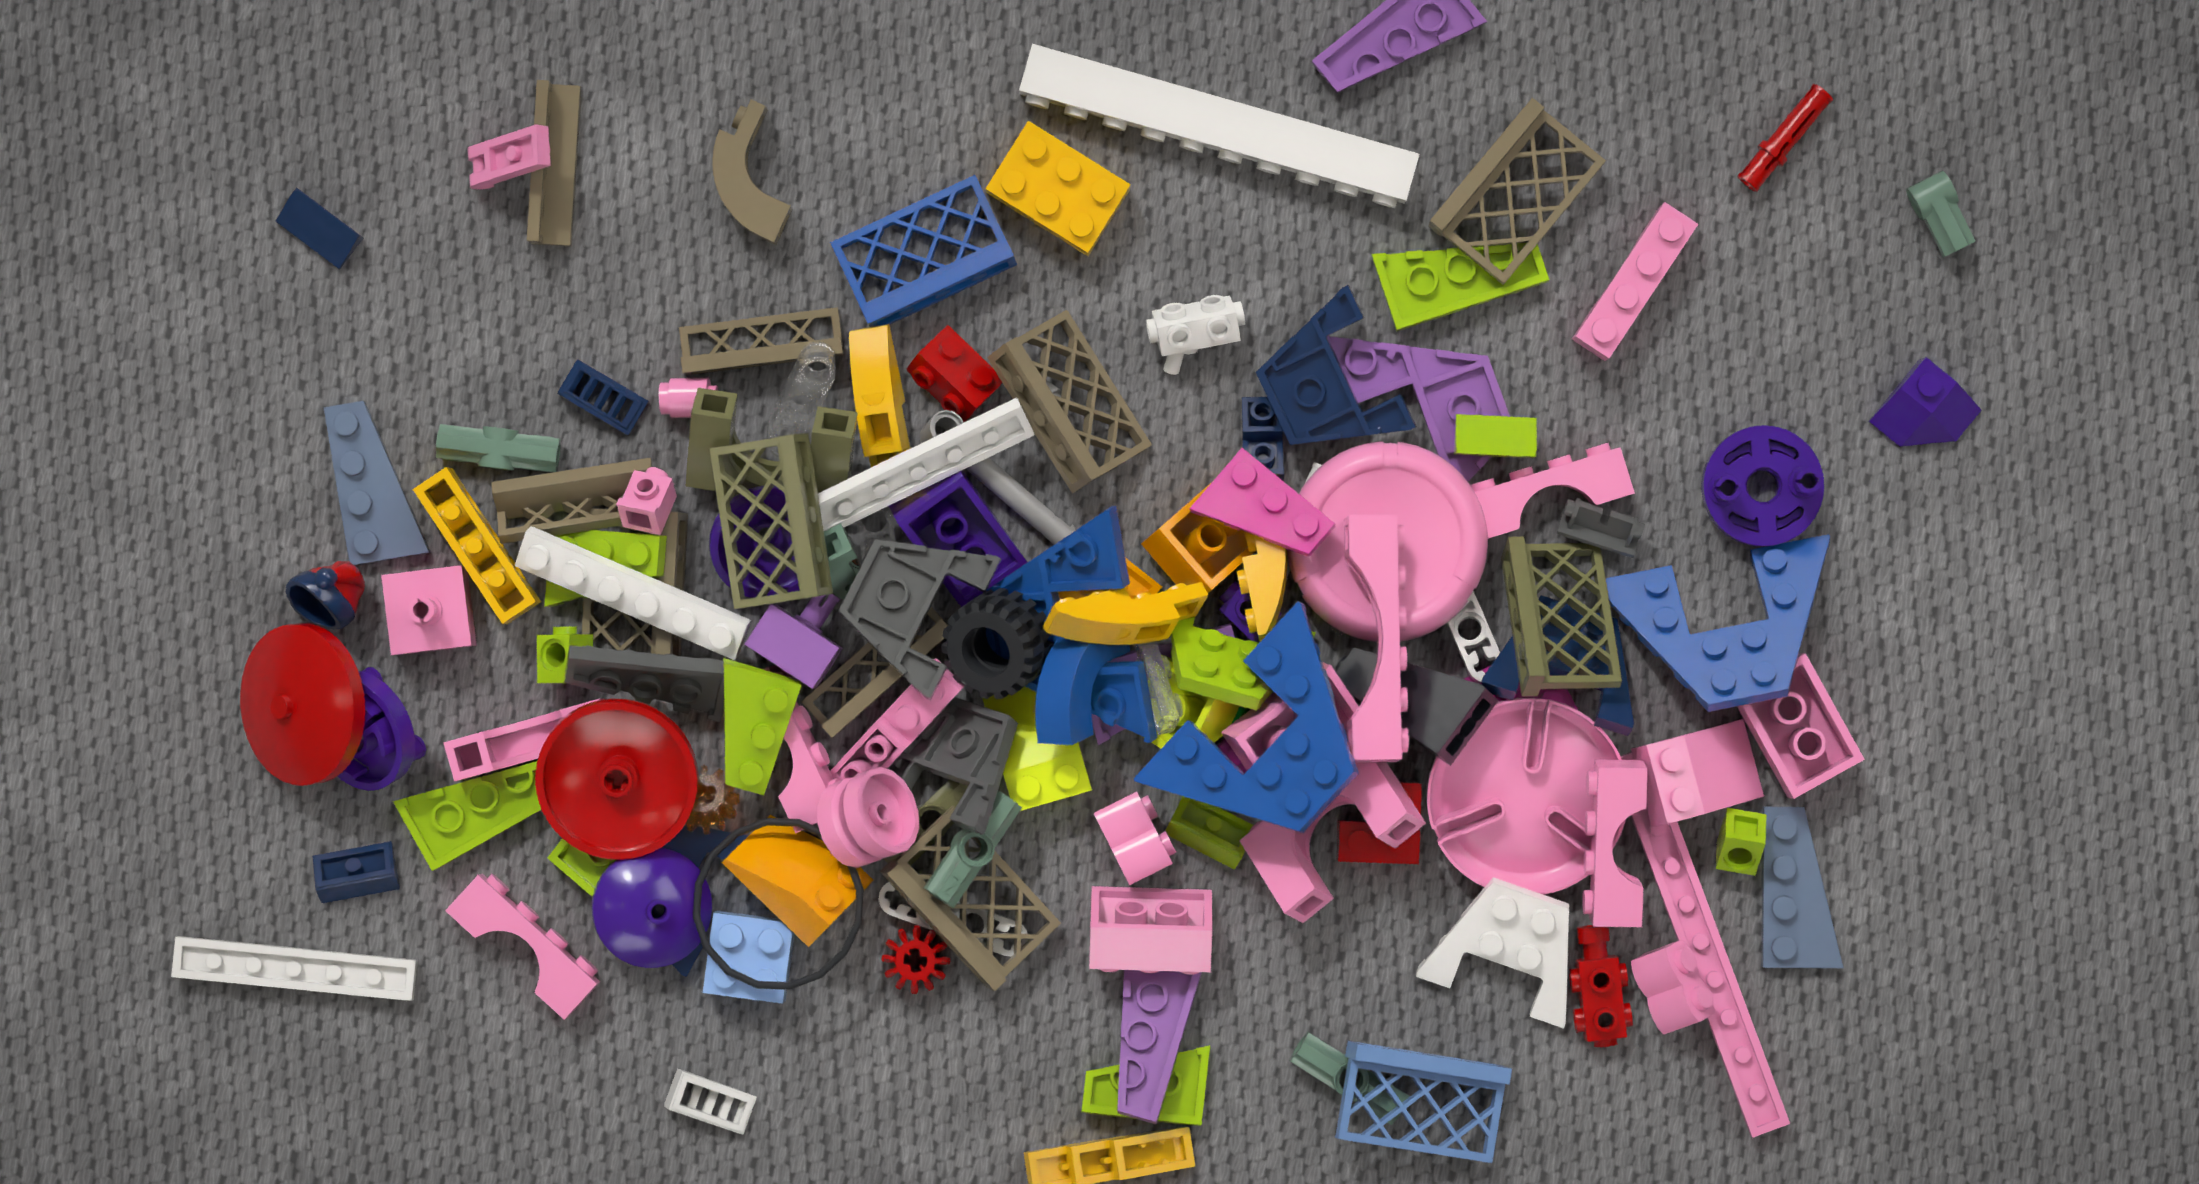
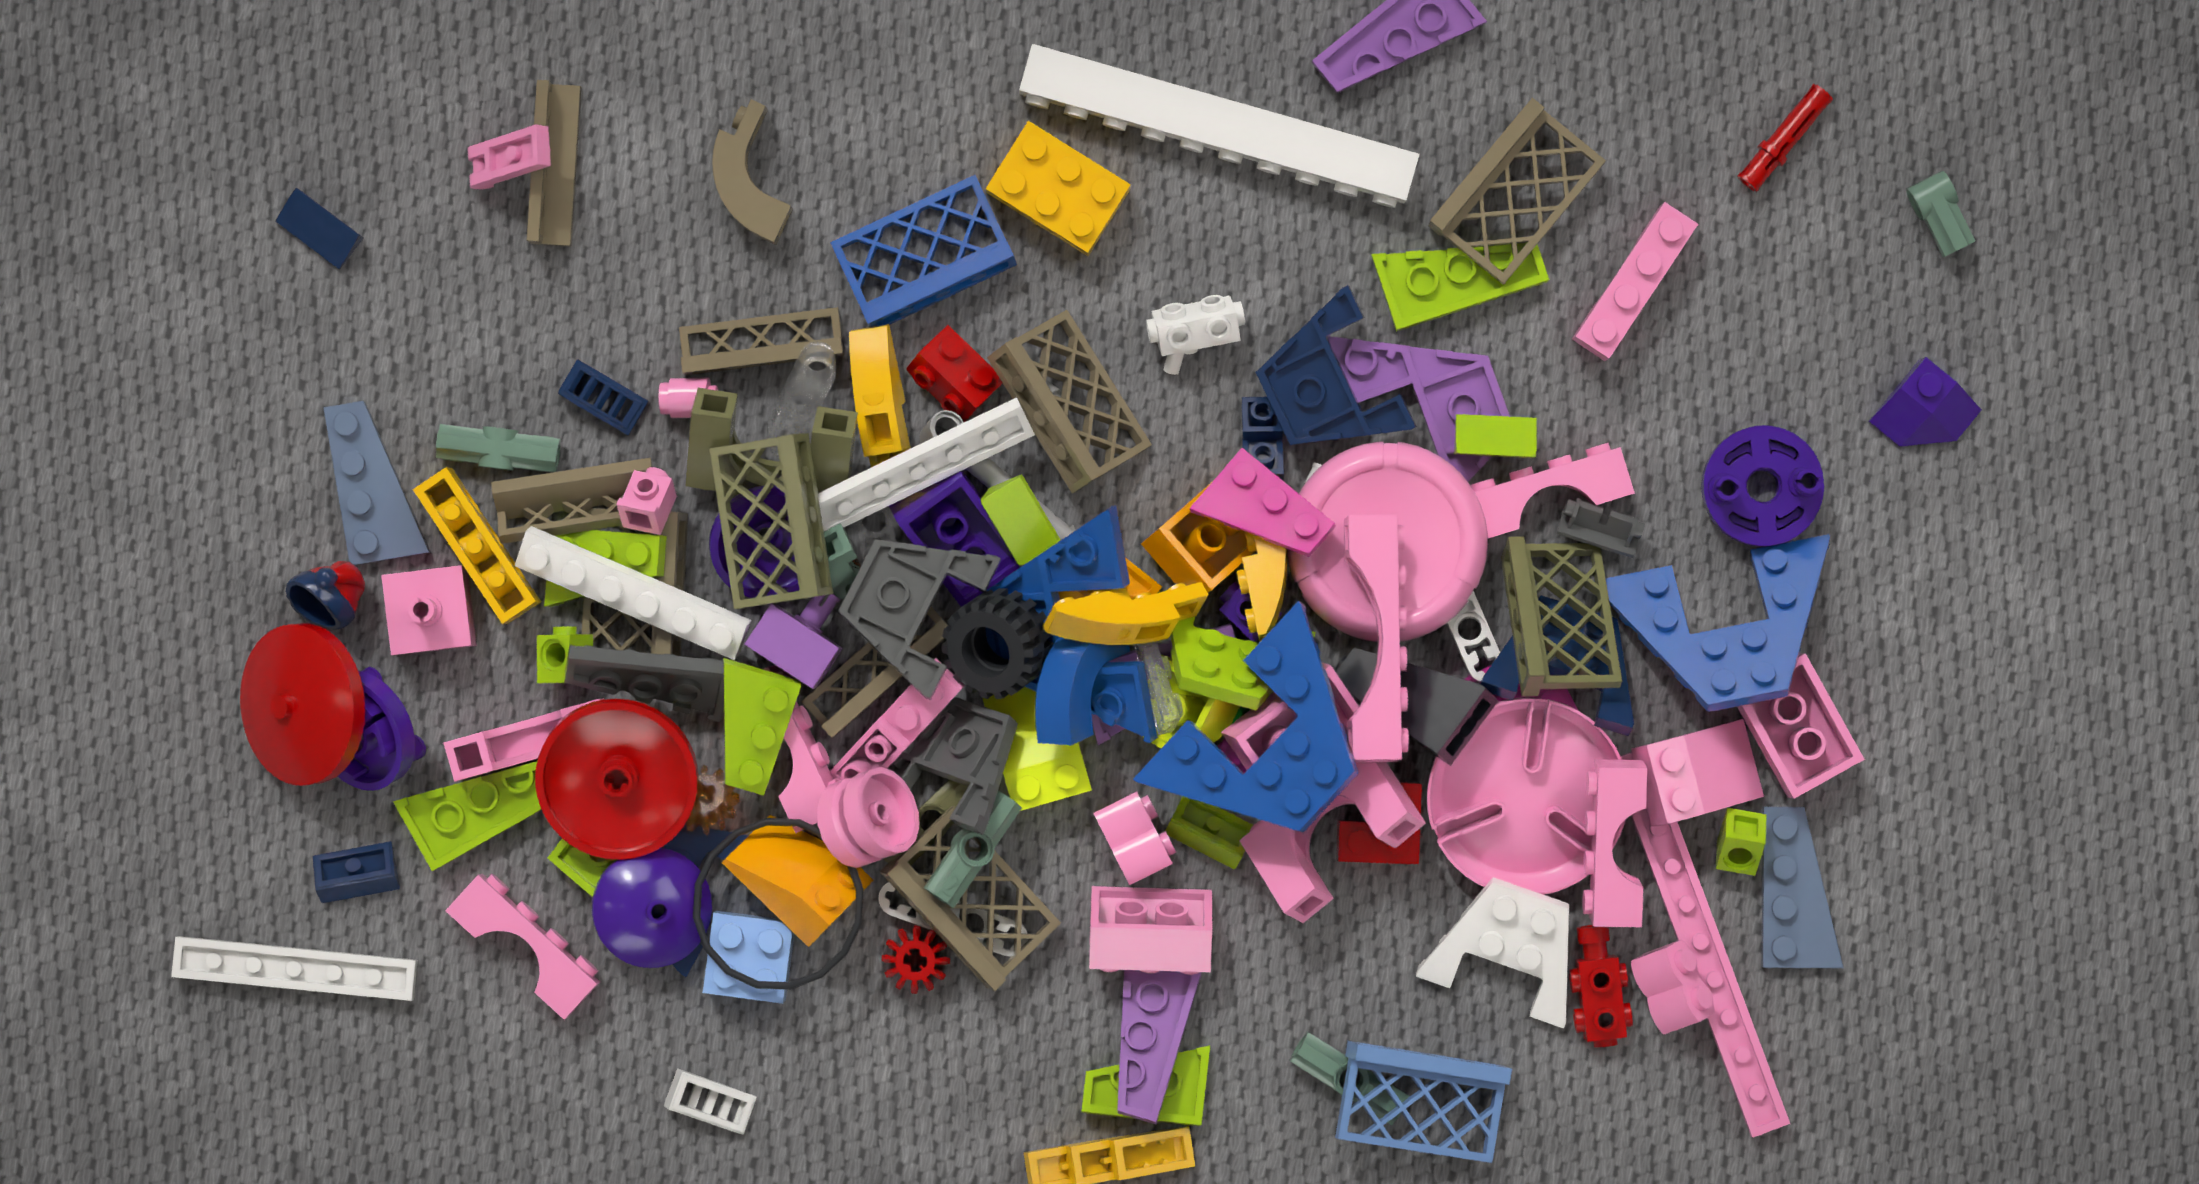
none -> lime slope [981,474,1061,566]

